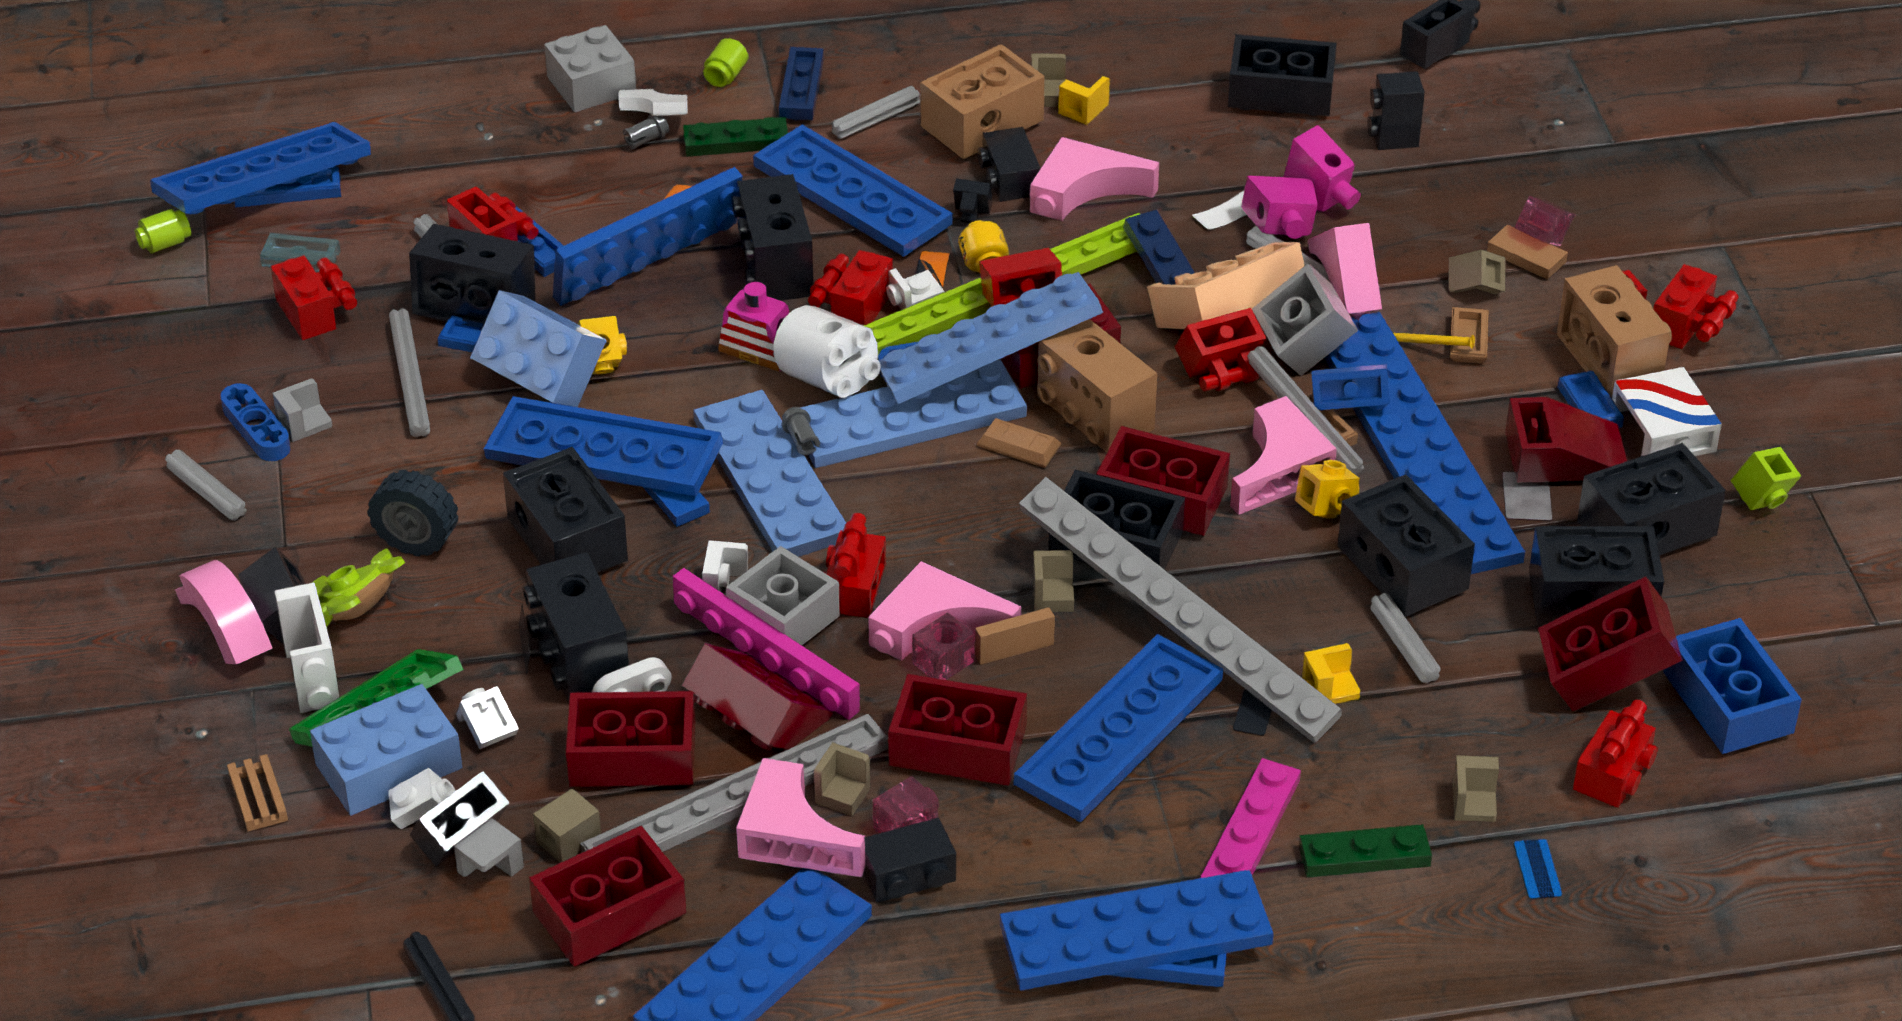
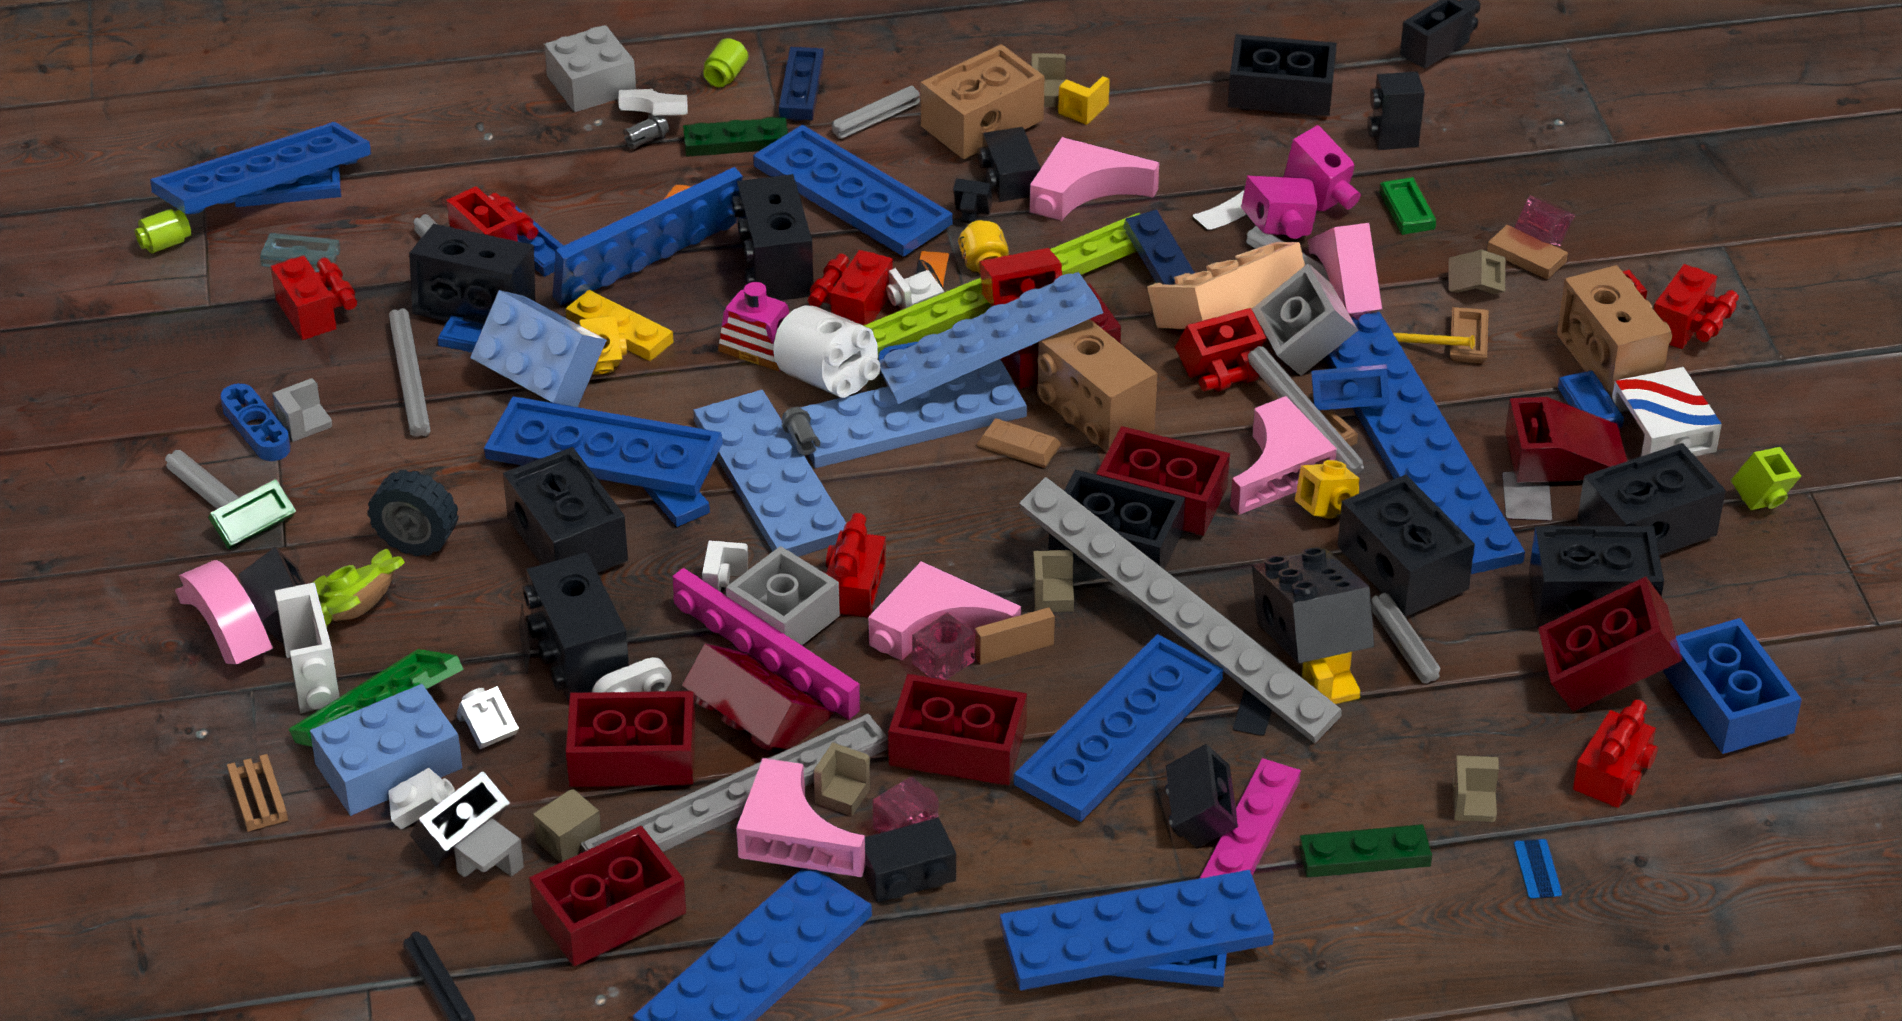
none -> tile [208,479,296,550]
none -> yellow plate [565,290,673,361]
none -> black brick [1165,744,1238,849]
none -> black piece [1252,547,1374,663]
none -> green tile [1379,177,1436,235]

